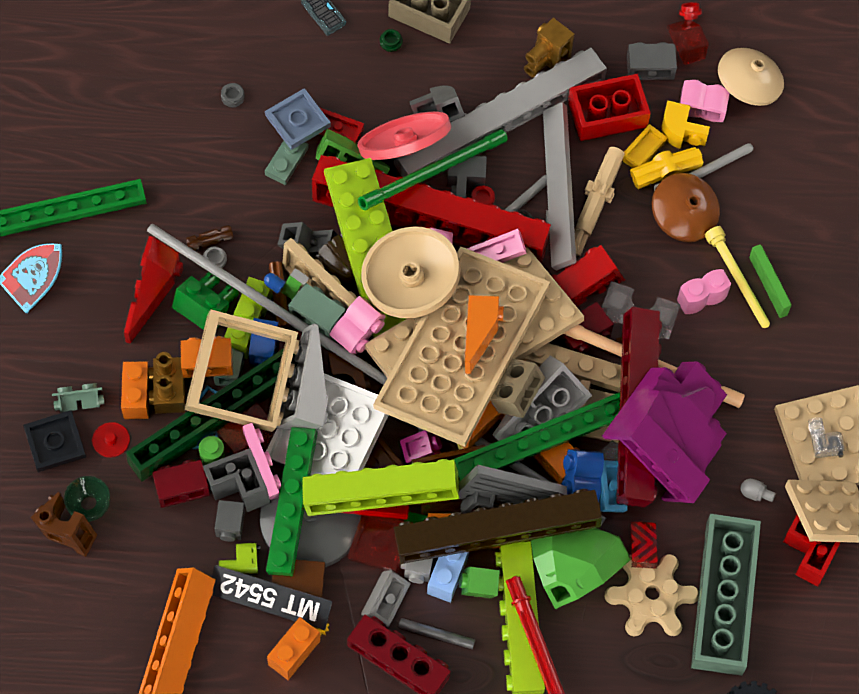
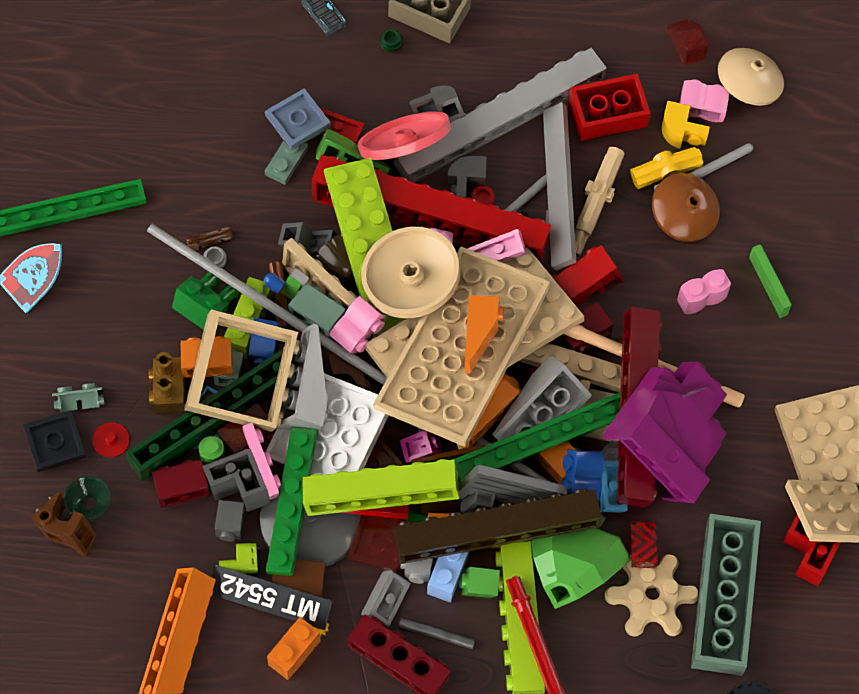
orange brick [121,362,150,419] -> none
red wedge [124,236,183,344] -> none
dark grey tile [221,83,245,107] -> none
green piece [358,129,508,210] -> none
dark tan brick [490,358,545,418] -> none
pearl gold brick [524,18,574,78] -> none
clear arch [602,281,680,339] -> none
yellow tile [622,124,668,168] -> none
dark grey brick [627,42,677,80] -> none
red plate [679,2,702,20] -> none
light yellow piece [704,226,770,328] -> none
light grey cylinder [741,478,776,502] -> none
clear piece [808,418,845,458] -> none

